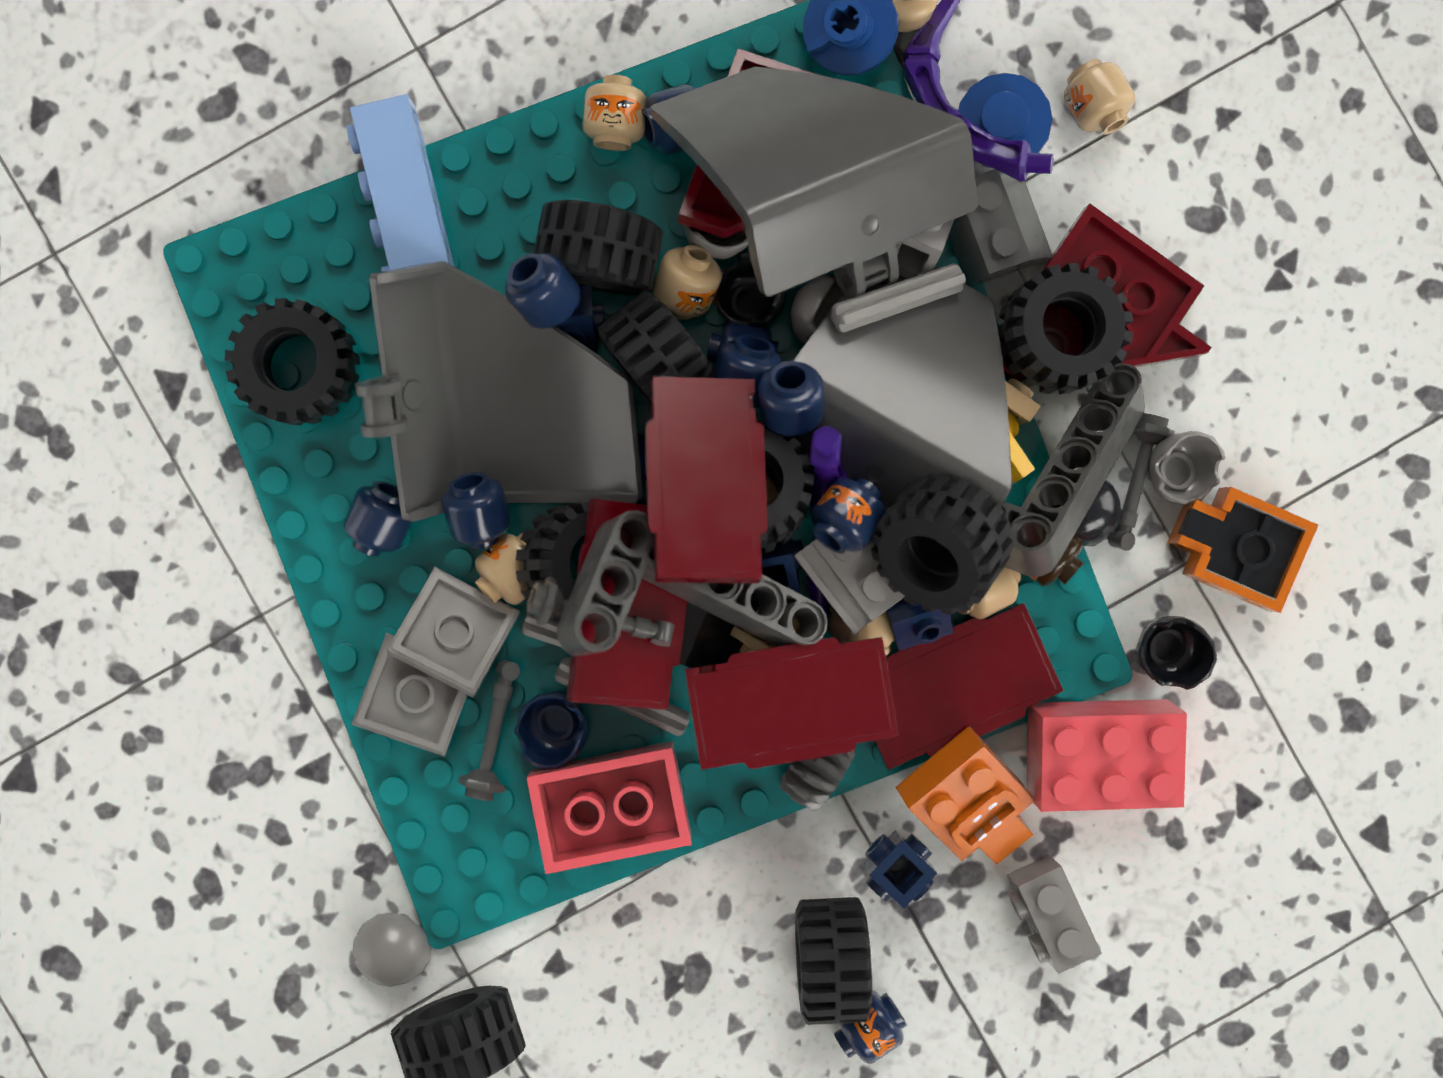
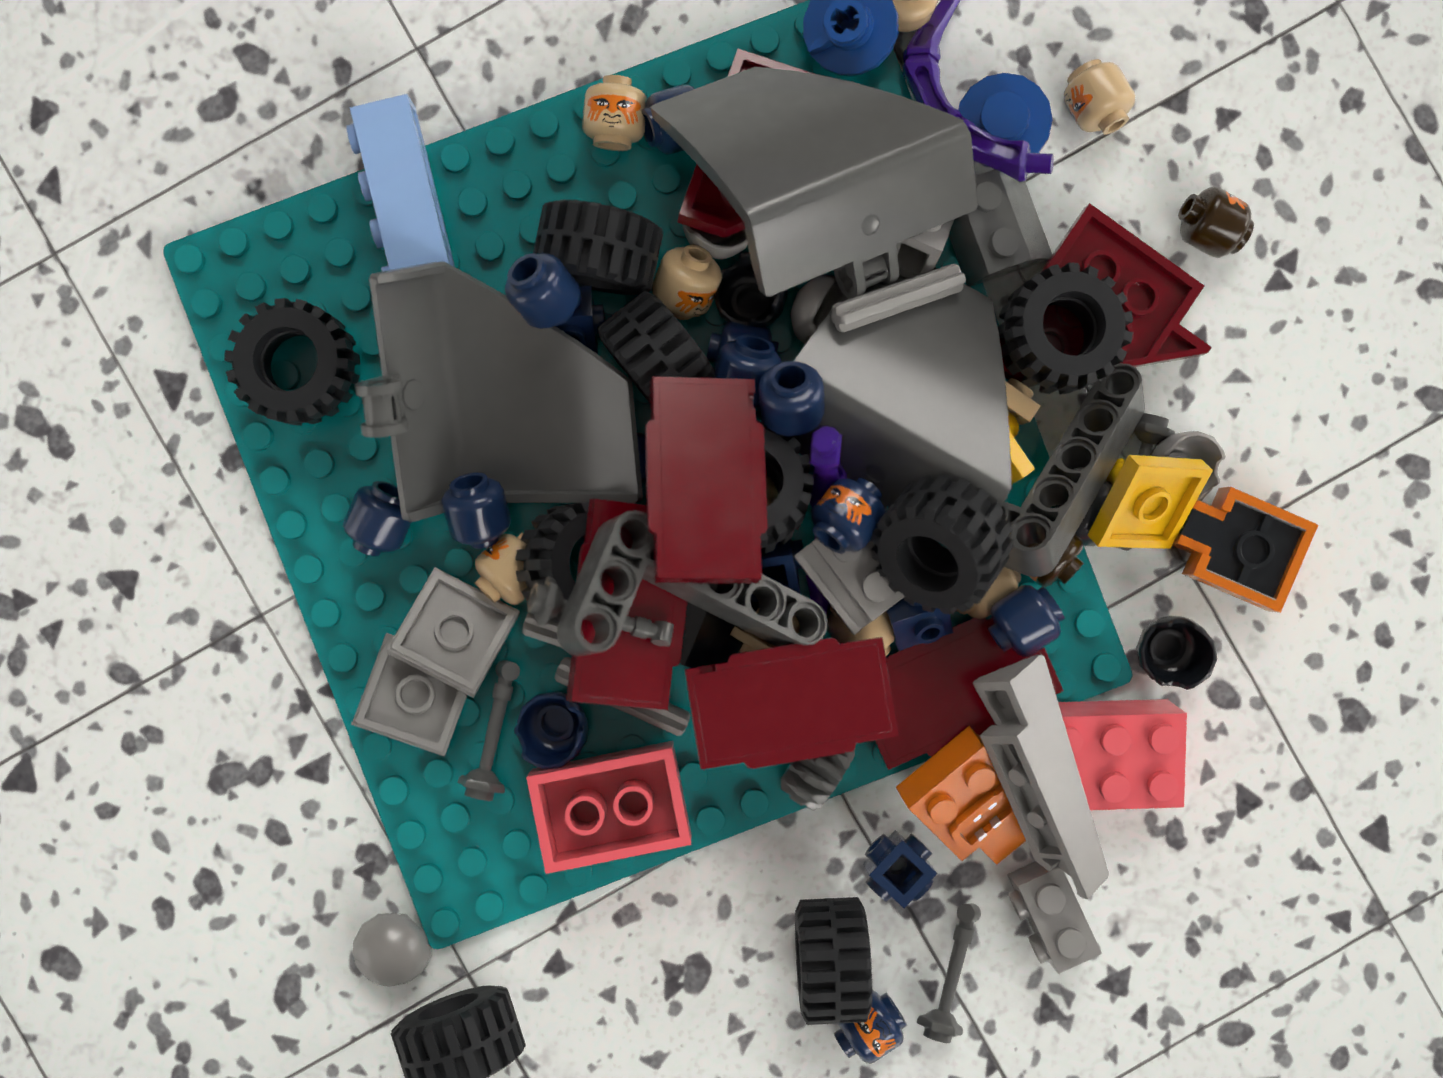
none -> dark grey piece [917,904,981,1043]
none -> light grey wedge [973,655,1109,899]
none -> dark blue head [987,585,1065,658]
none -> yellow tile [1087,455,1213,549]
none -> dark brown head [1178,187,1254,258]

